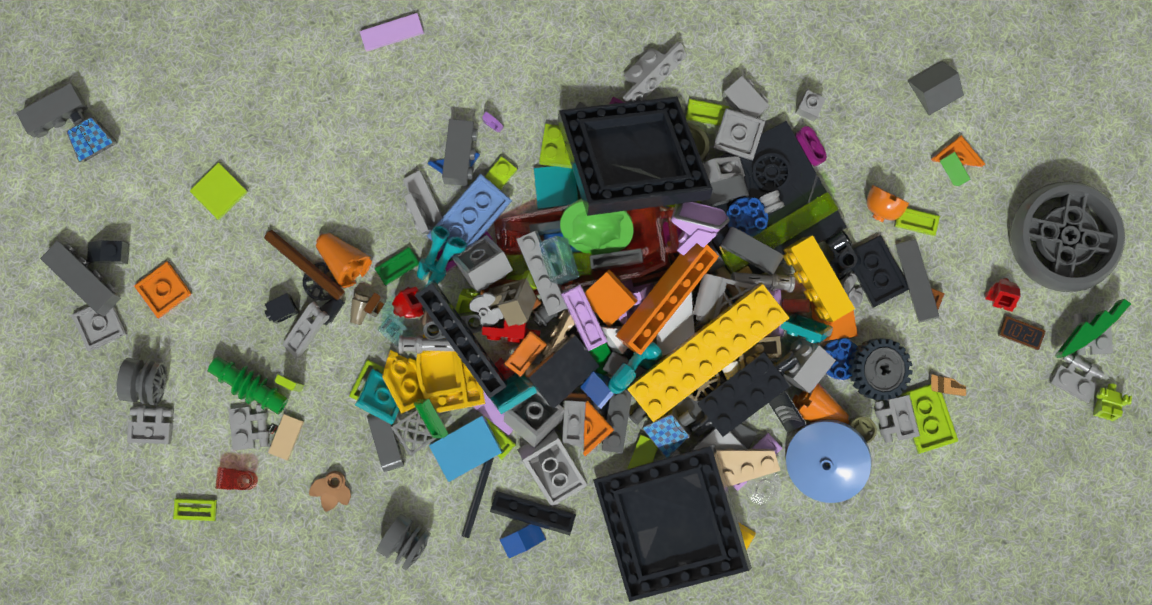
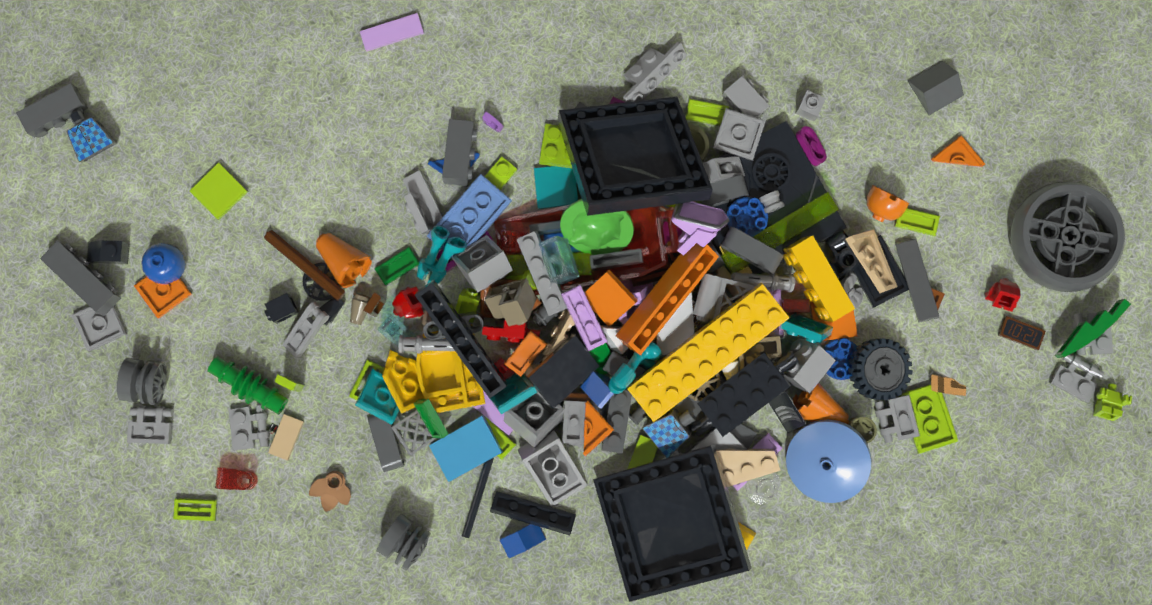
light grey piece [470,293,503,327] -> none
bright green sticker [940,152,971,186] -> none
none -> blue cylinder [141,243,186,285]
none -> tan wing [845,230,897,293]

